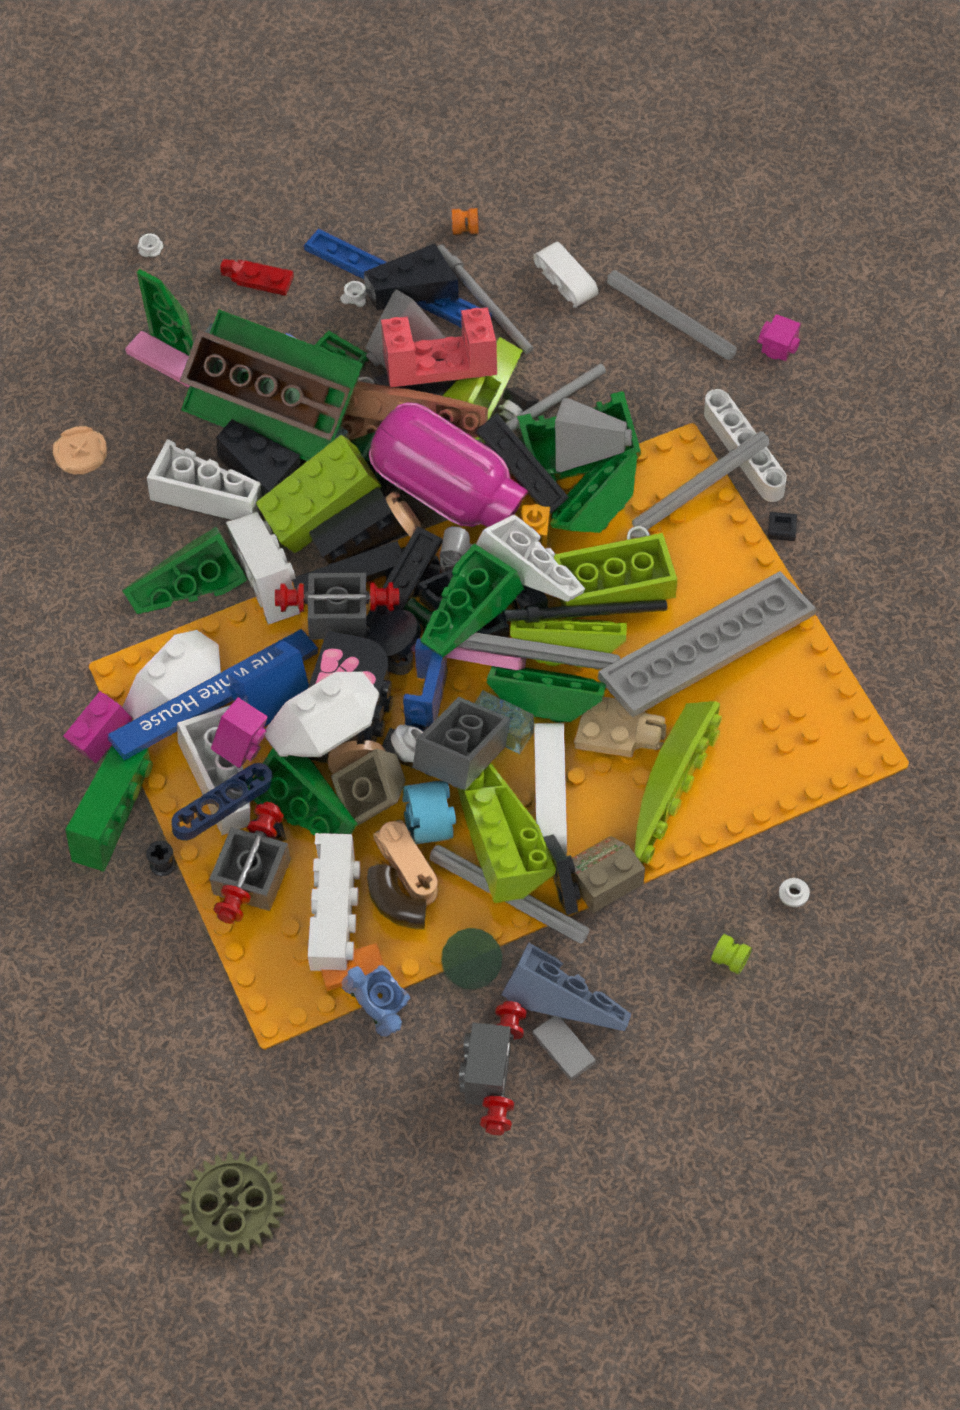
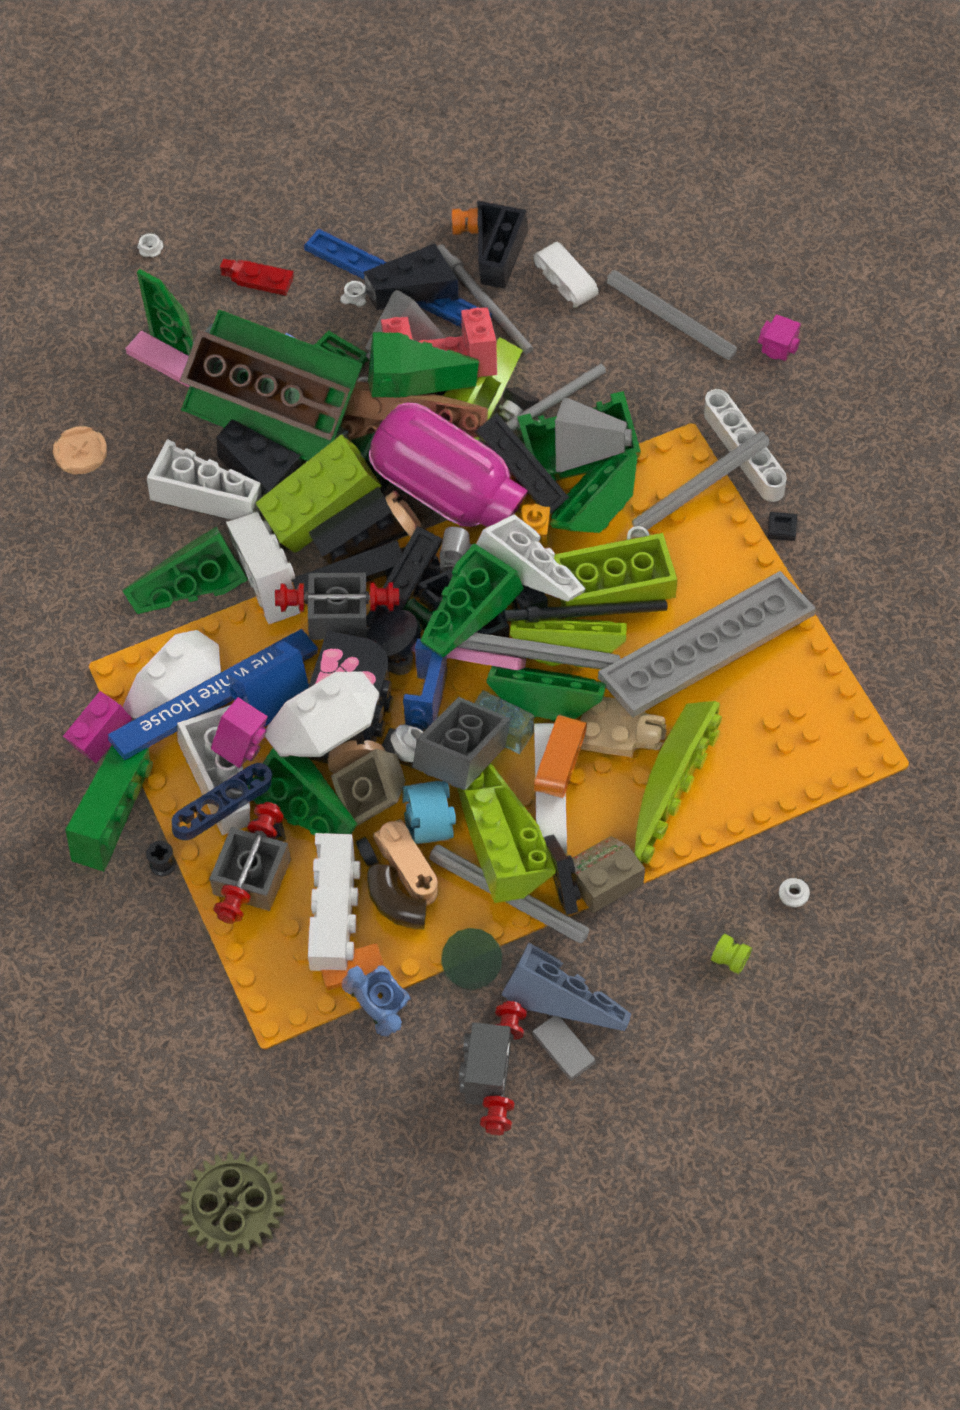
none -> black tile [356,836,379,867]
none -> green wedge [368,332,479,398]
none -> black wedge [477,200,528,289]
none -> orange beam [534,715,587,799]

